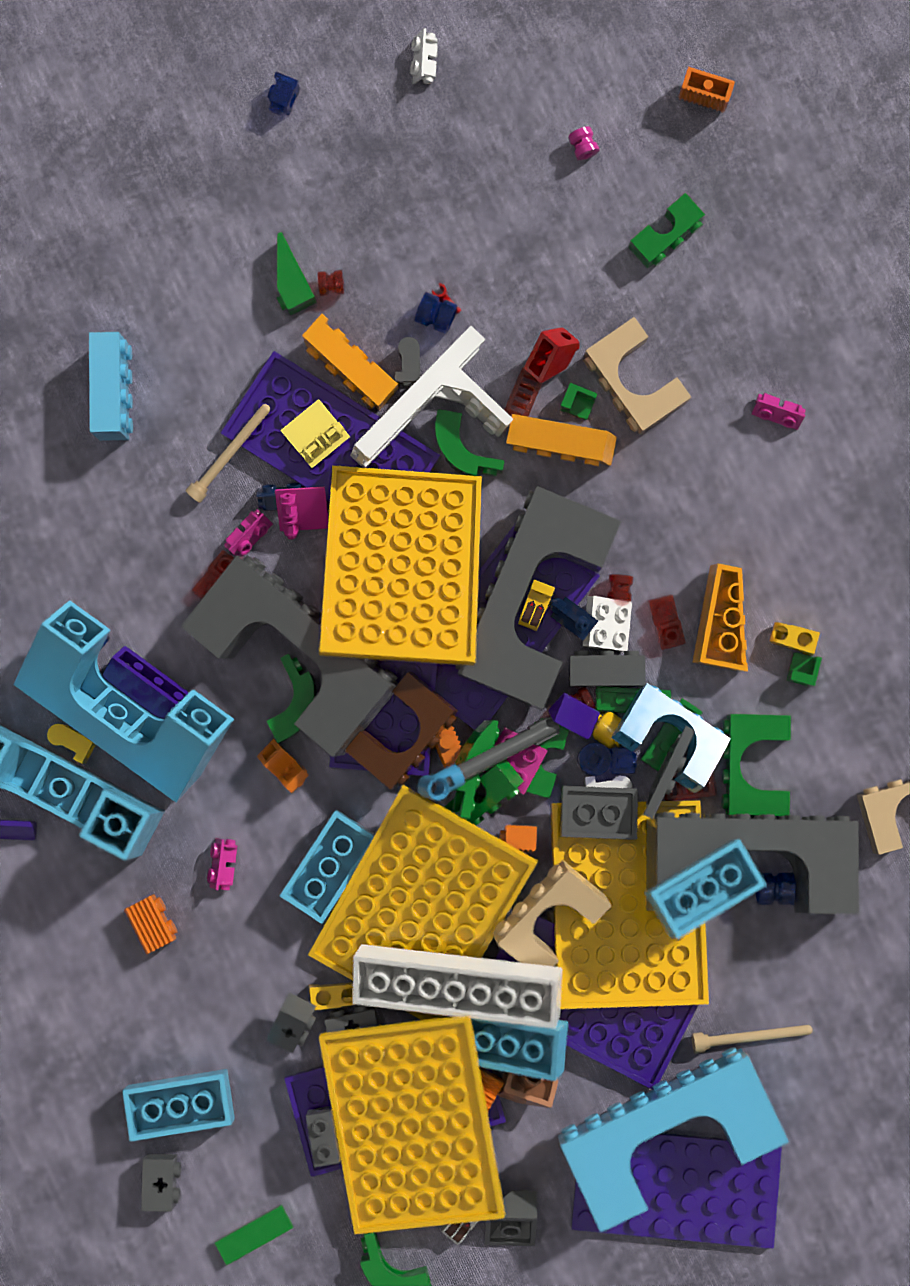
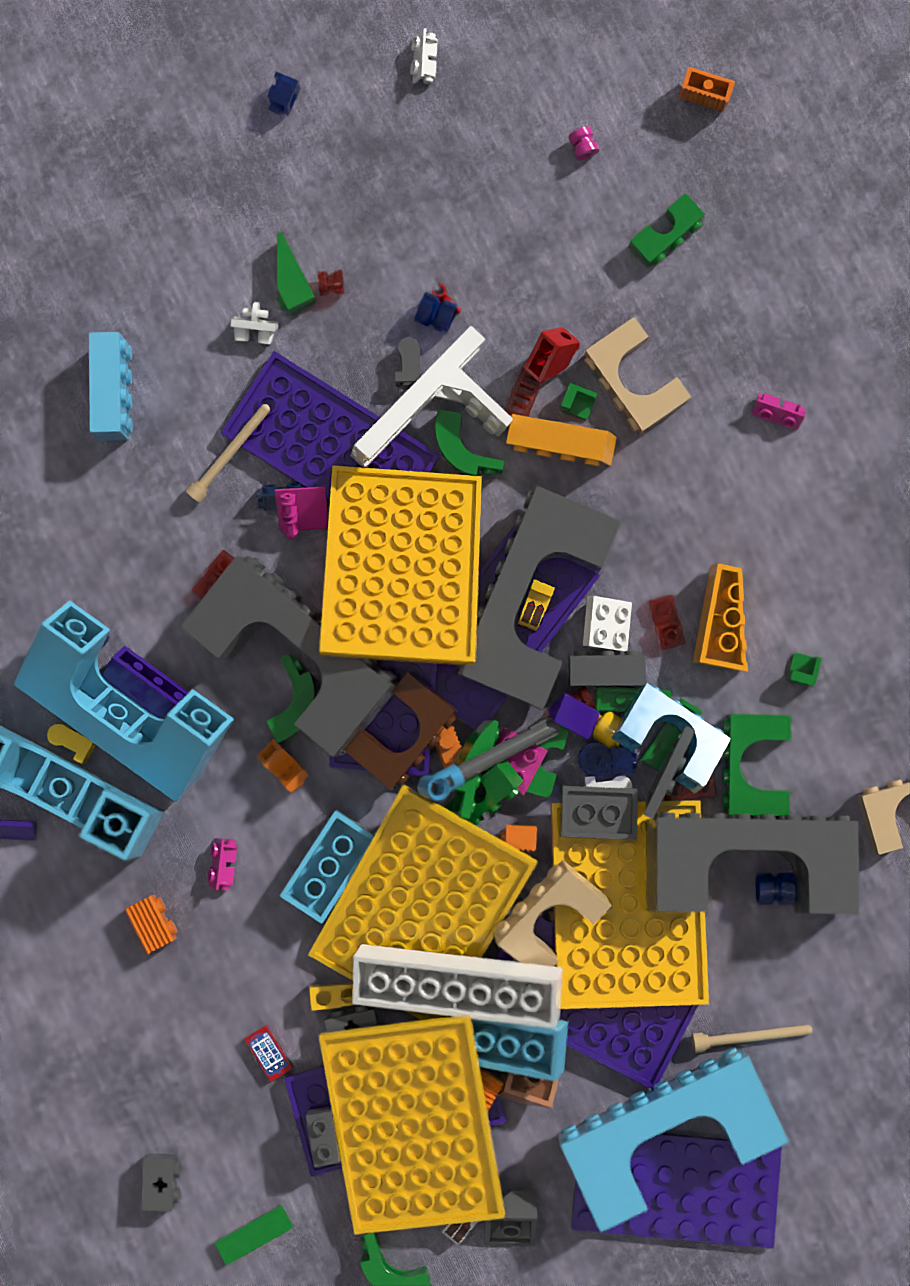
medium azure brick [122,1069,235,1142] -> none
dark pink hinge [224,509,273,557] -> none
dark grey brick [266,992,316,1053] -> none
light yellow hinge [280,399,350,468] -> none
light orange wedge [302,314,399,411] -> none
dark blue hinge [549,597,598,641] -> none
clear red wheel [607,574,634,602] -> none
medium azure brick [644,839,766,939] -> none
yellow leg [769,622,820,656] -> none
none -> white hips [231,302,279,344]
none -> tile [244,1024,293,1082]

